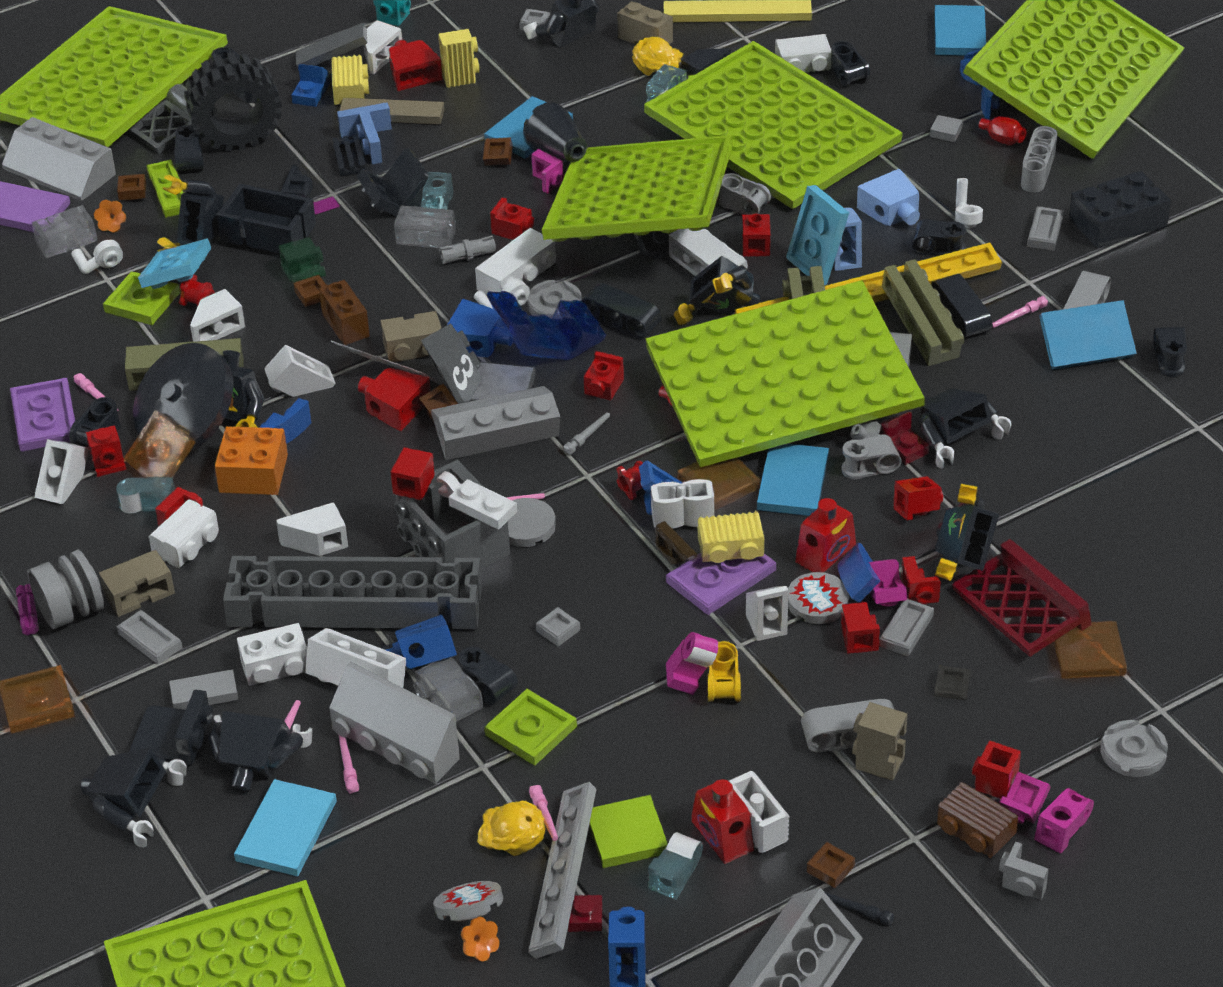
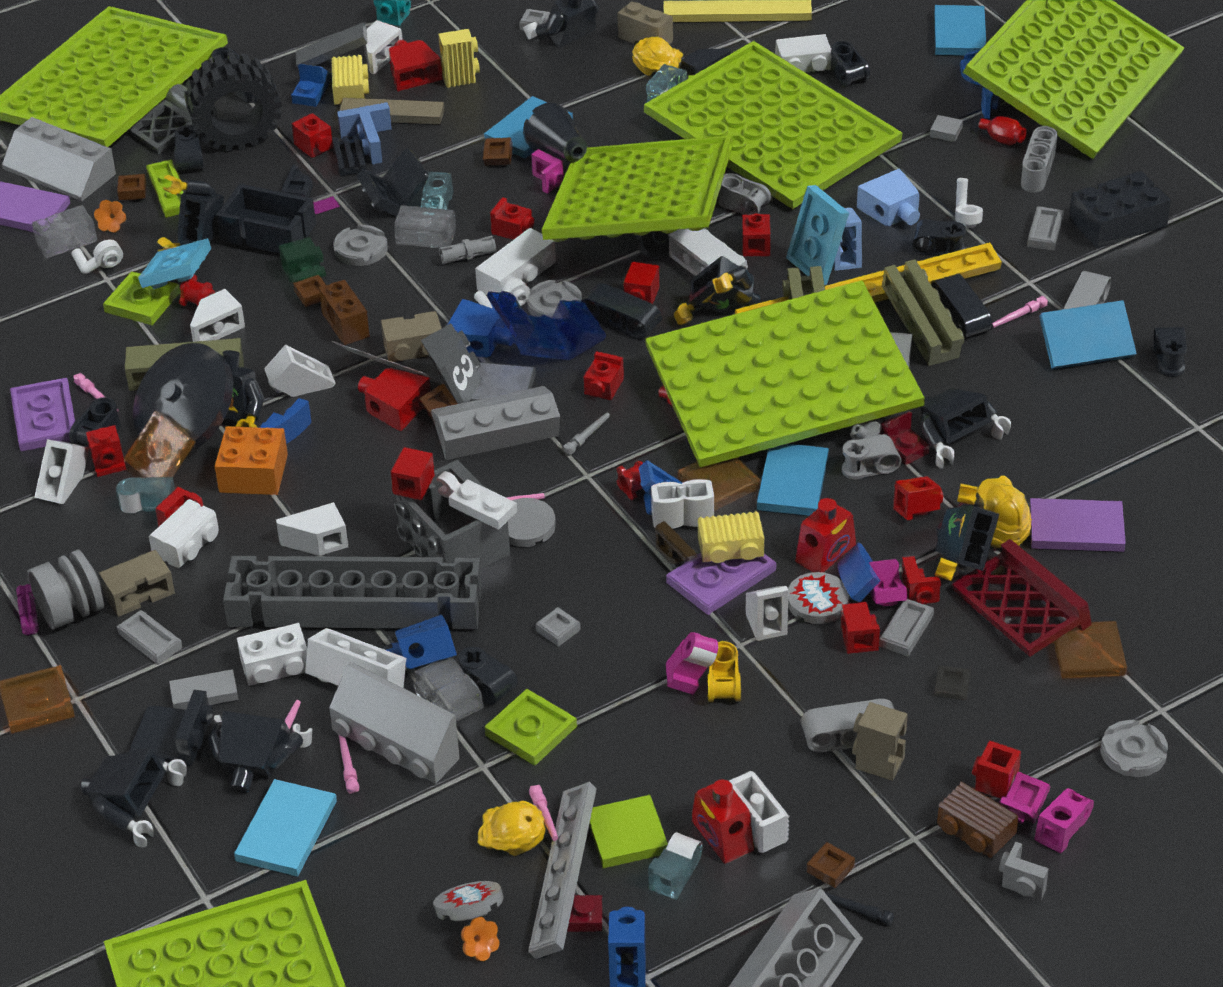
none -> red brick [291,113,333,158]
none -> light grey tile [333,225,388,266]
none -> red brick [624,262,660,304]
none -> yellow head [977,476,1032,549]
none -> medium lavender tile [1030,498,1125,552]

